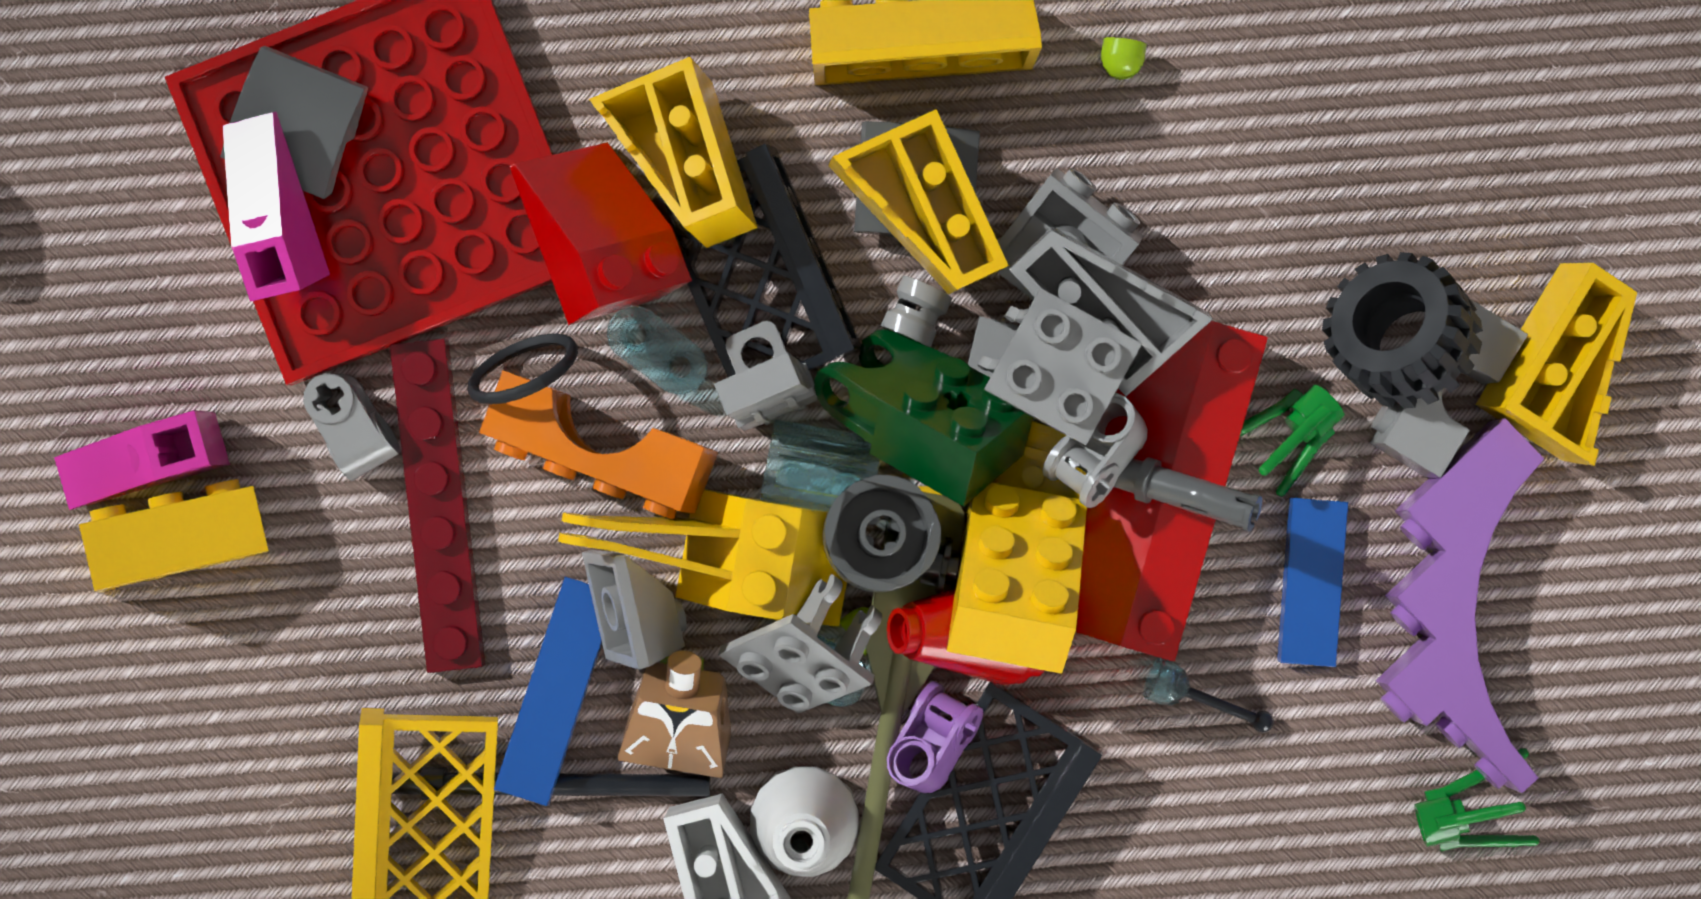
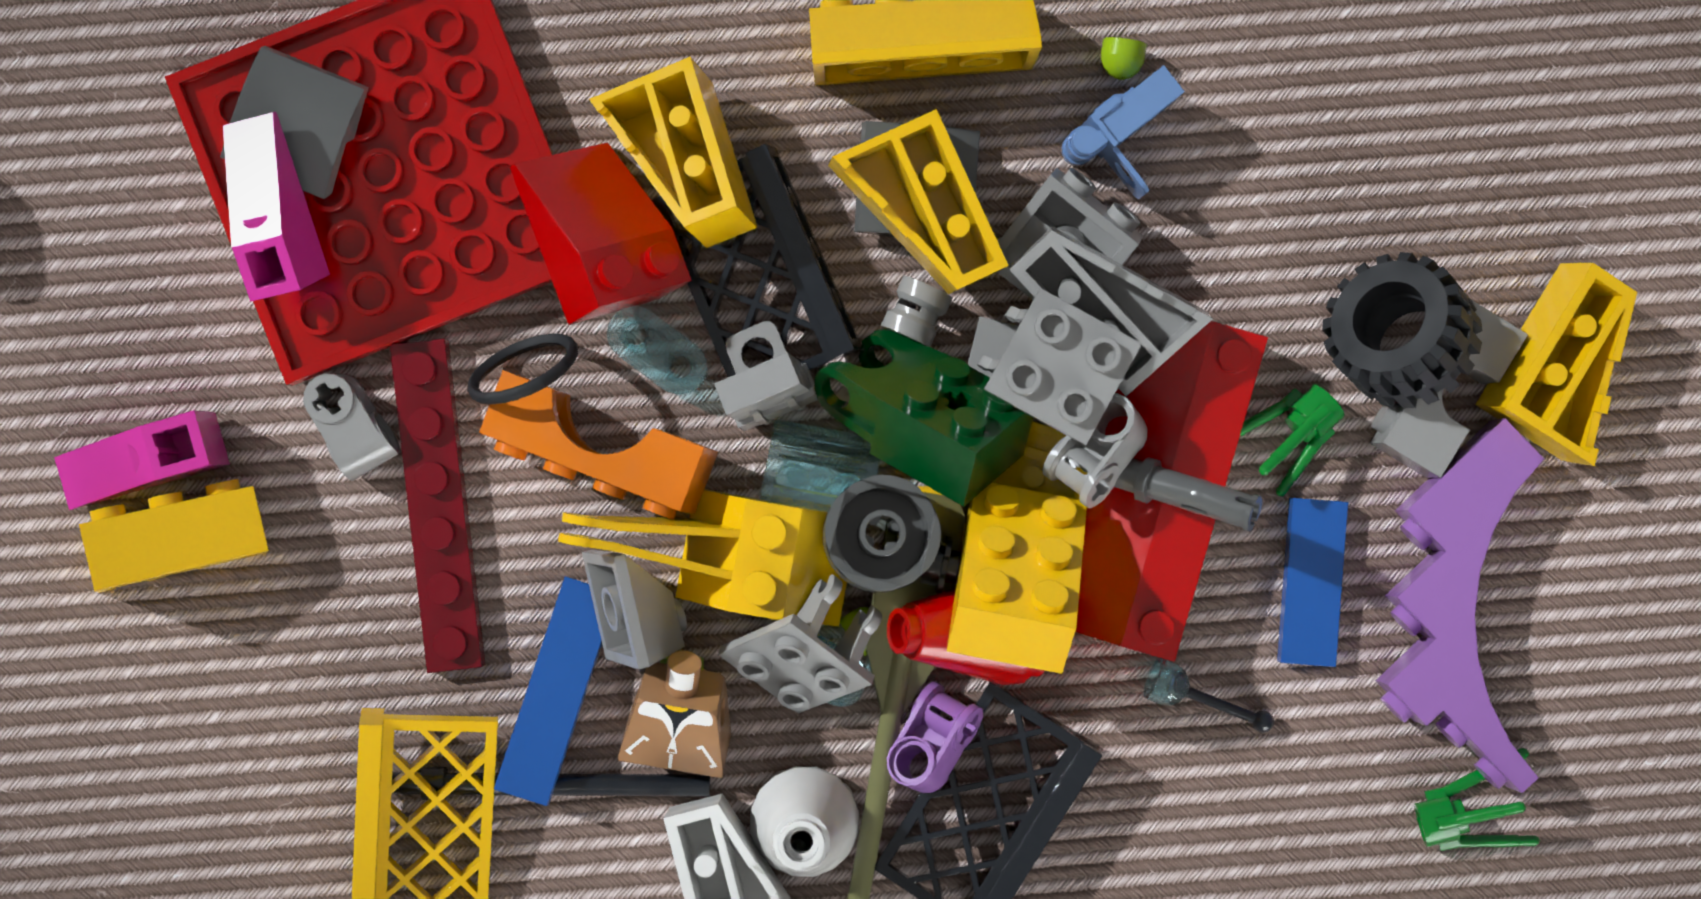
none -> medium blue piece [1061,65,1185,199]

